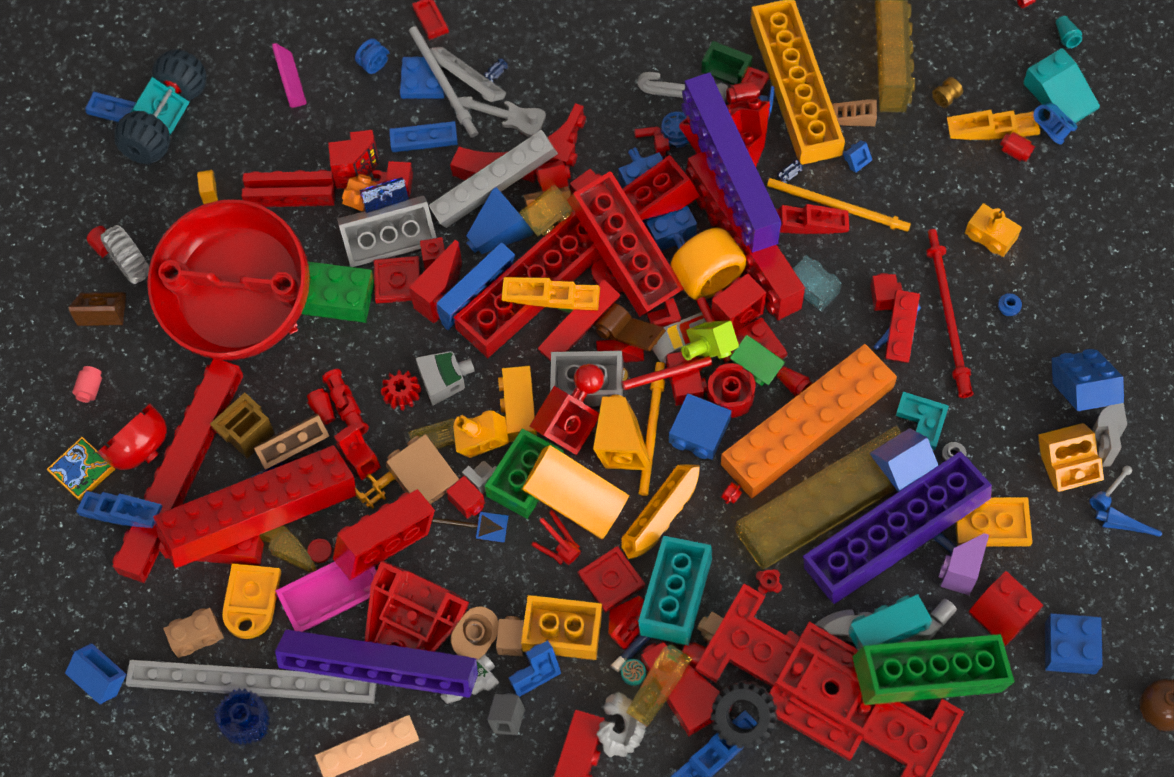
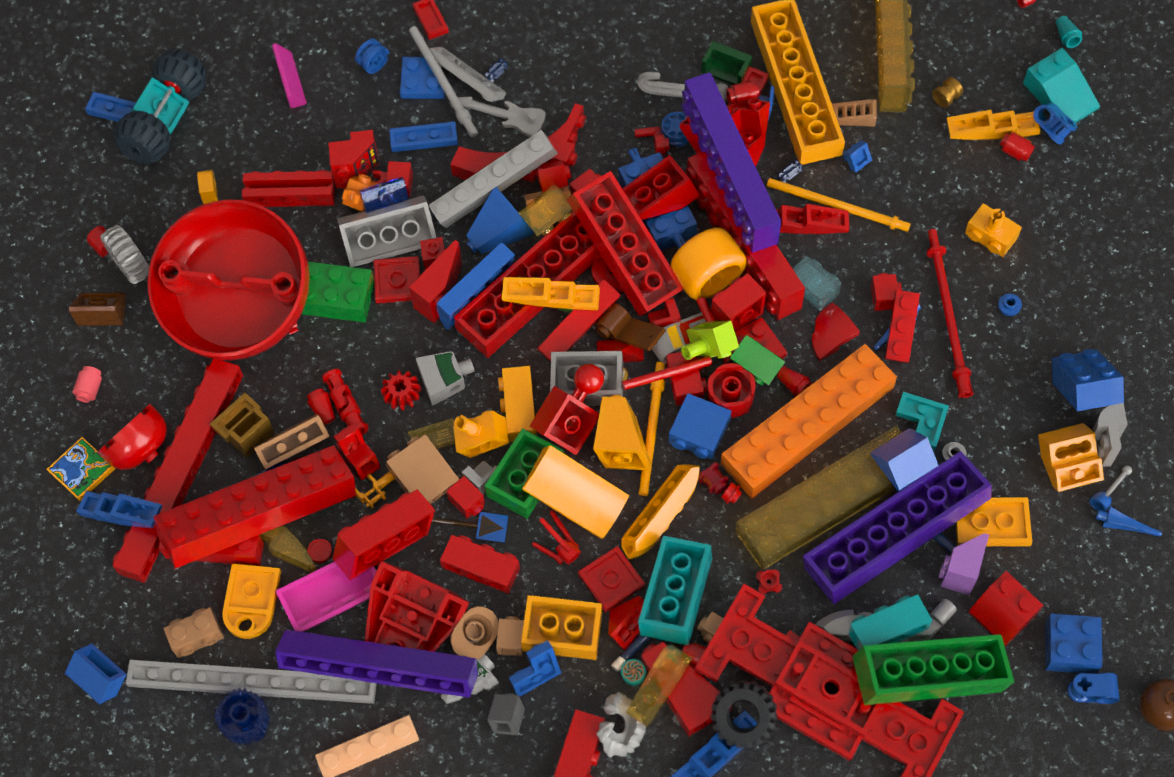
none -> red brick [440,535,520,594]
none -> dark red brick [698,462,729,494]
none -> red brick [812,302,860,361]
none -> blue piece [1067,673,1120,704]

